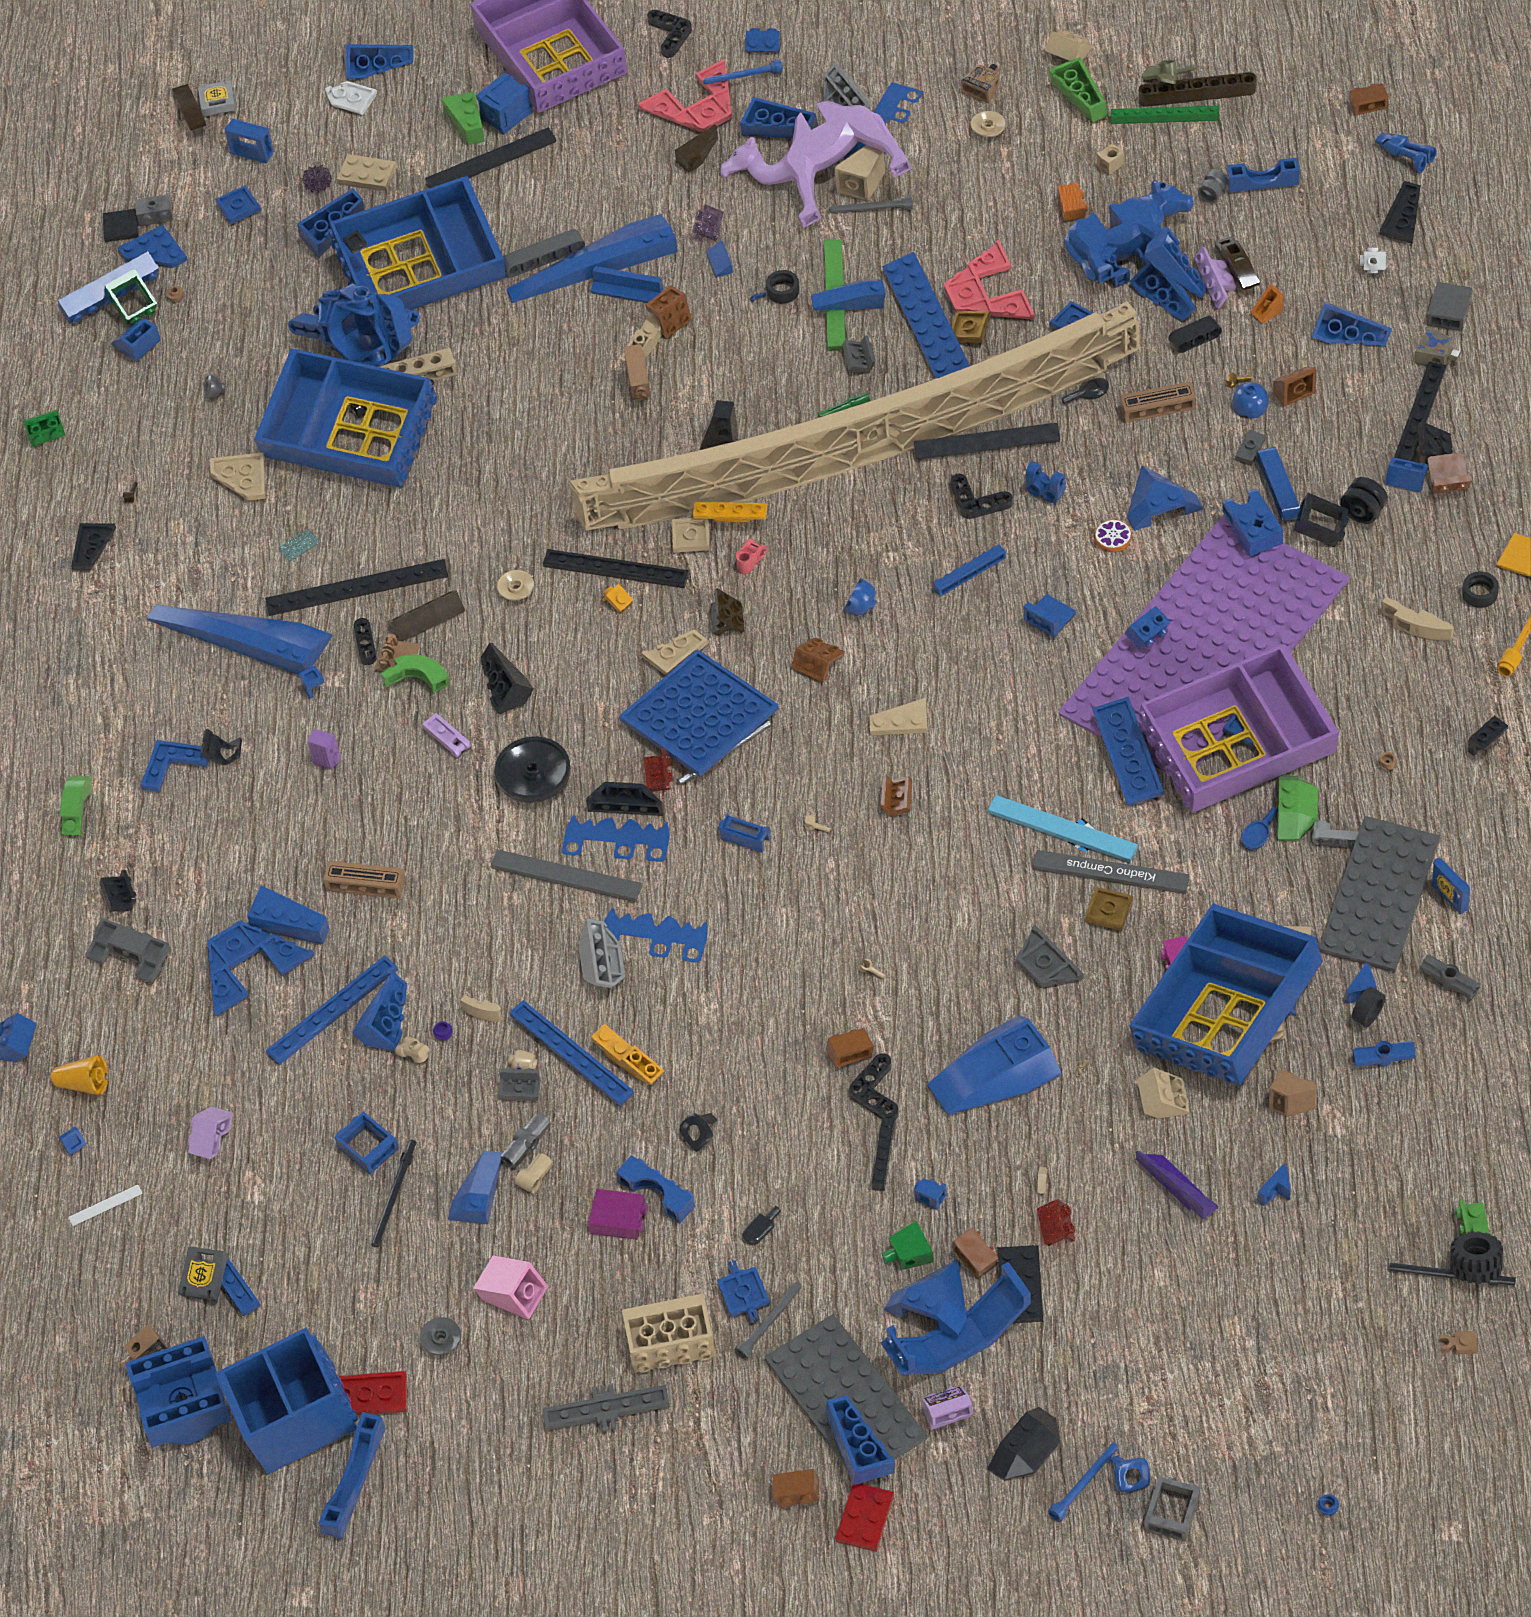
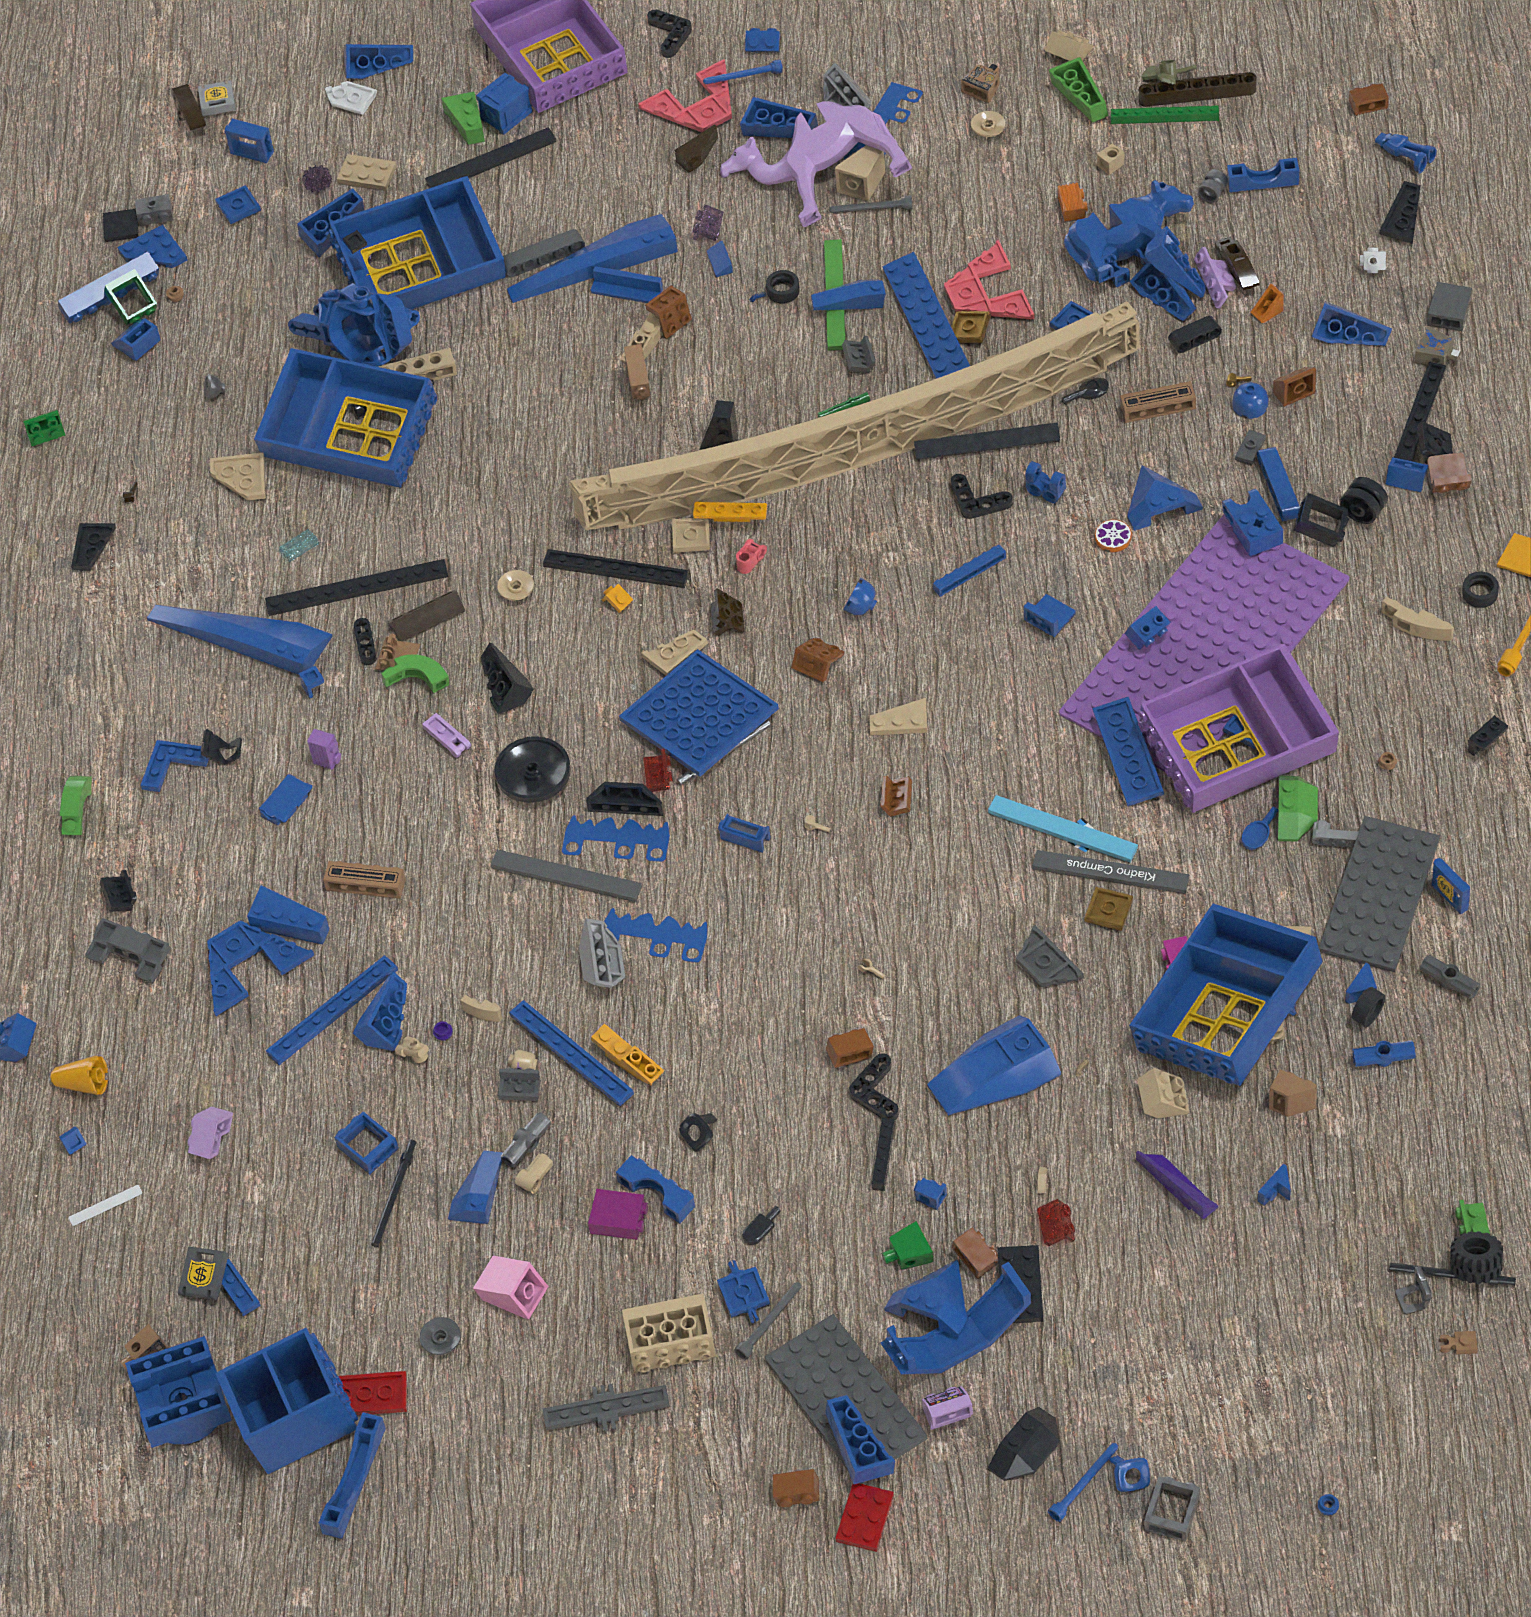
none -> blue piece [259,774,313,826]
none -> flat silver piece [1395,1266,1432,1314]

